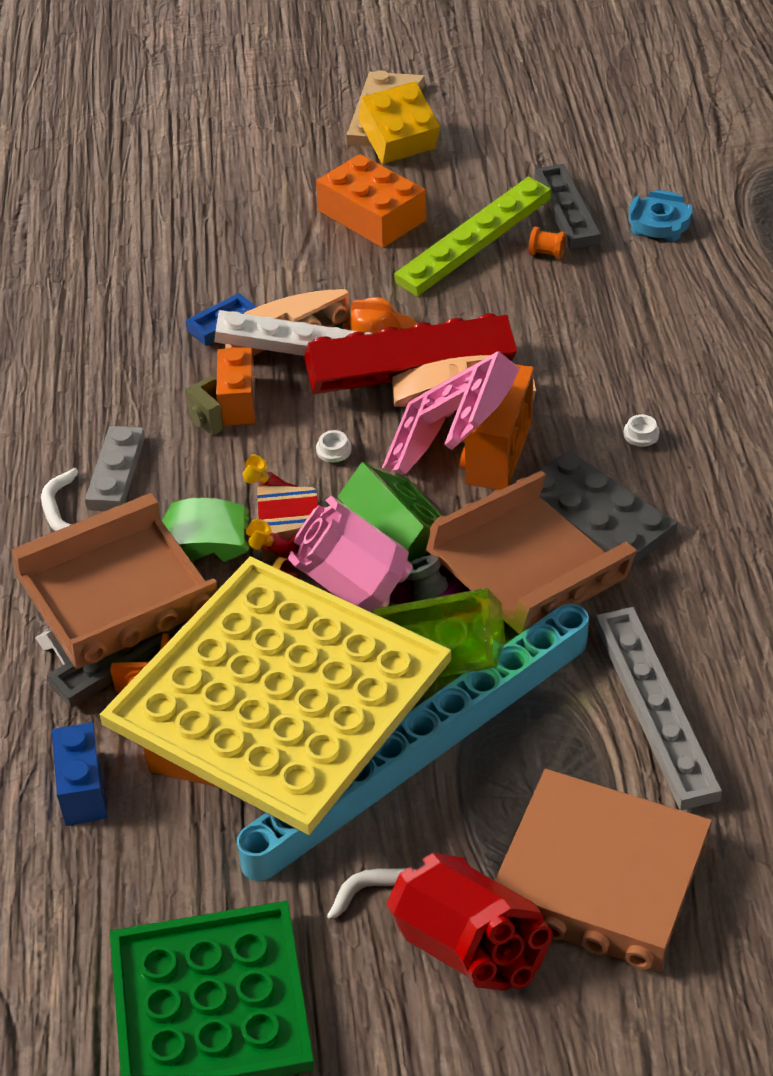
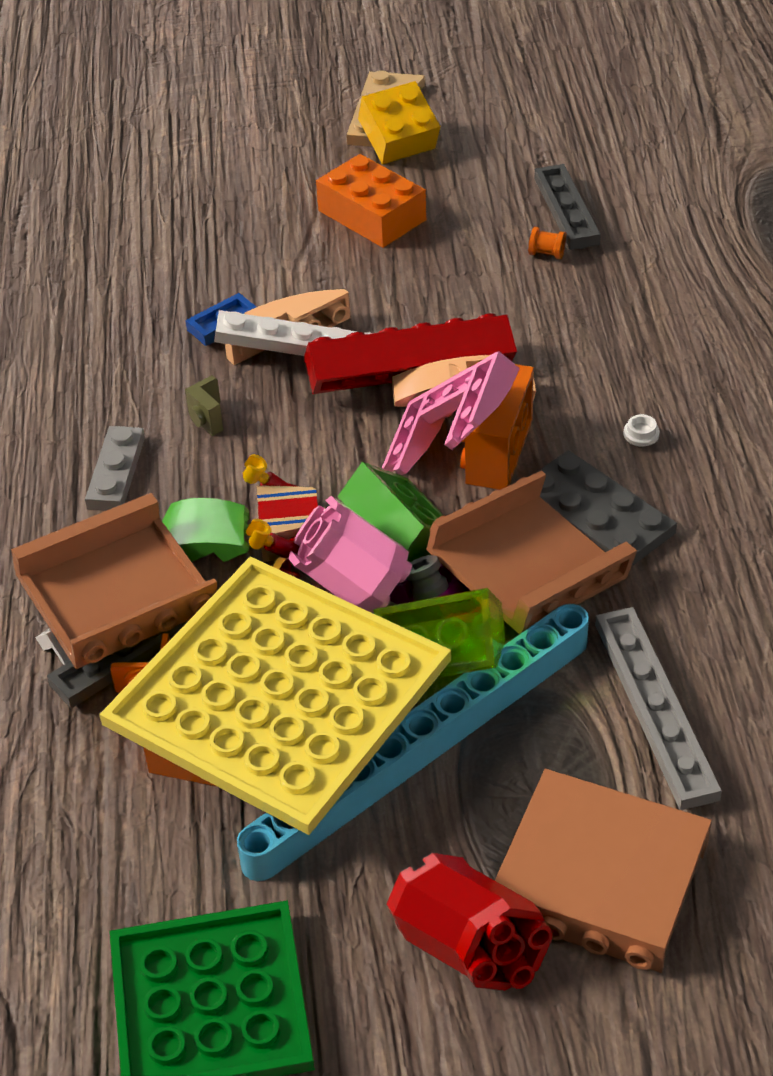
white animal [41,468,78,531] -> none
blue brick [52,722,108,826] -> none
orange brick [216,347,255,426] -> none
white plate [316,430,352,463] -> none
white animal [327,868,416,919] -> none
orange piece [343,297,419,333] -> none
lime plate [394,176,551,297] -> none
dark azure plate [628,190,692,241] -> none

